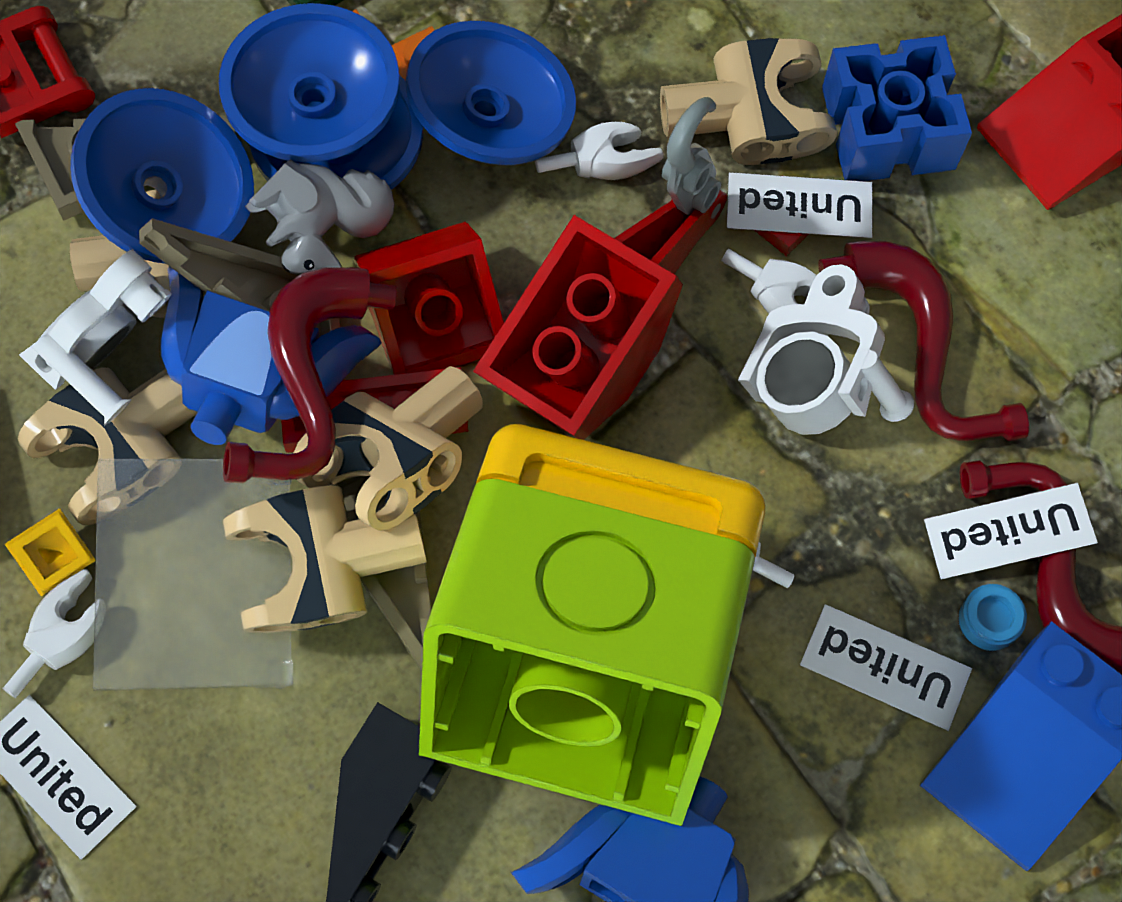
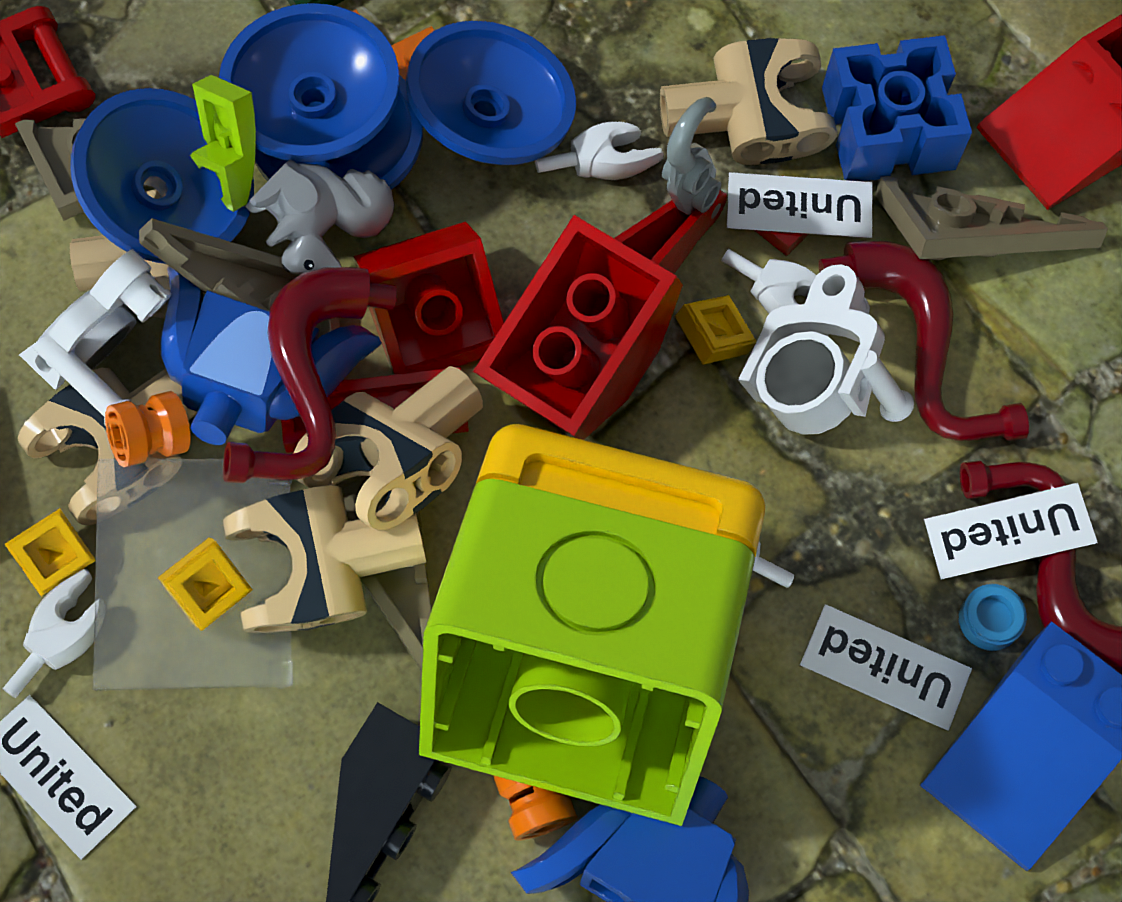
none -> orange wheel [105,391,191,468]
none -> yellow tile [158,537,253,631]
none -> lime slope [190,75,256,212]
none -> orange wheel [493,776,578,841]
none -> yellow tile [675,295,757,365]
none -> dark tan wing [875,176,1108,260]

